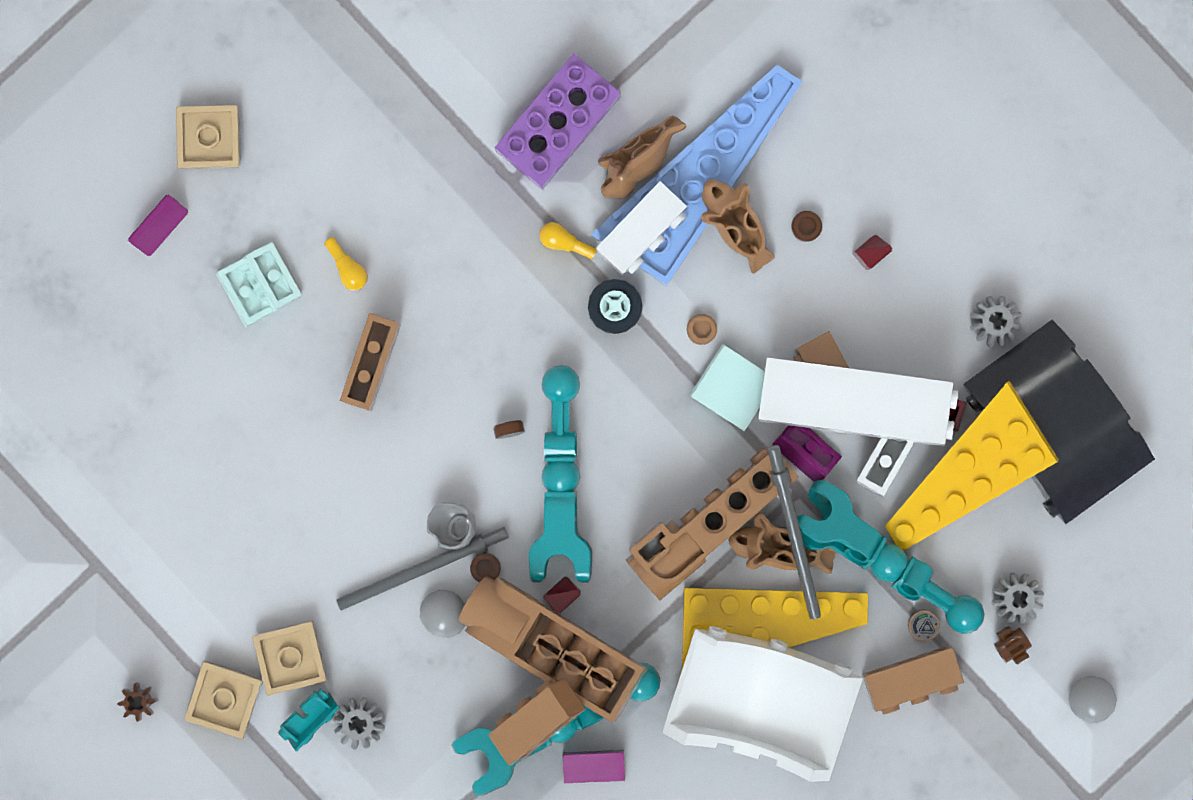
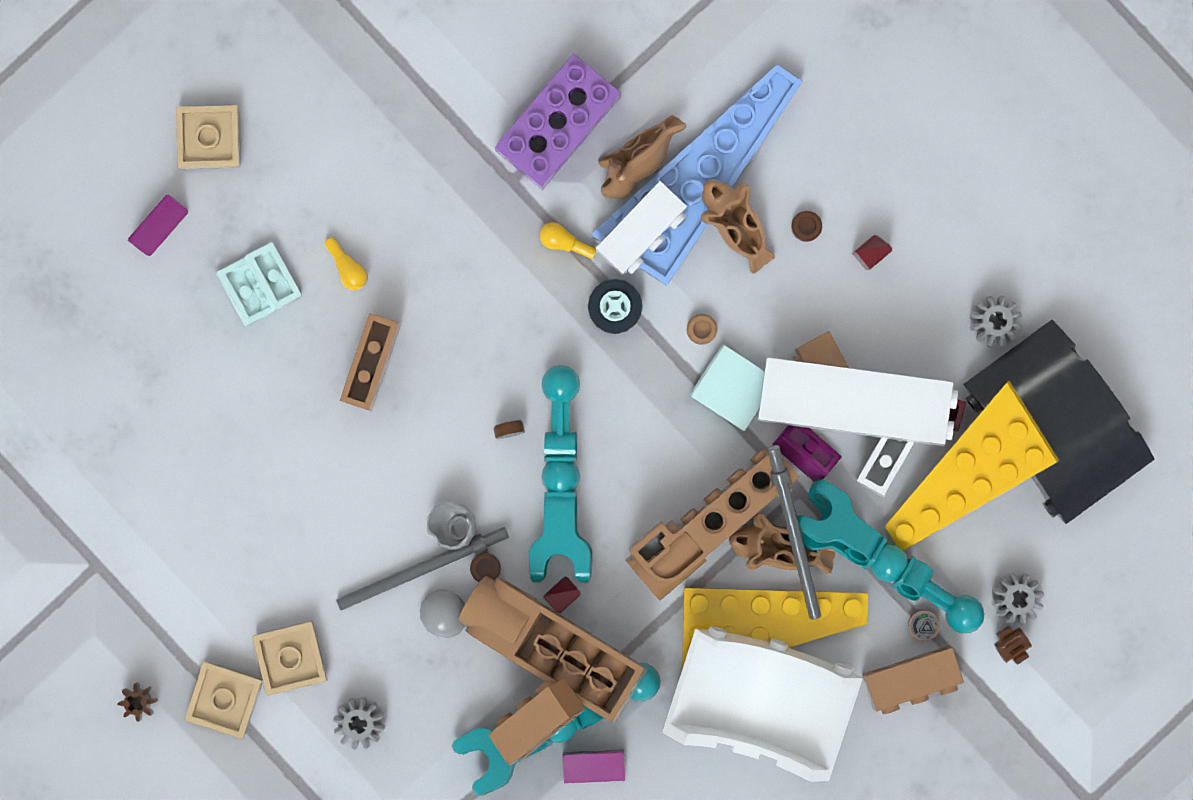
teal hinge [278,688,339,752] -> none
light grey hair [1068,676,1117,723] -> none

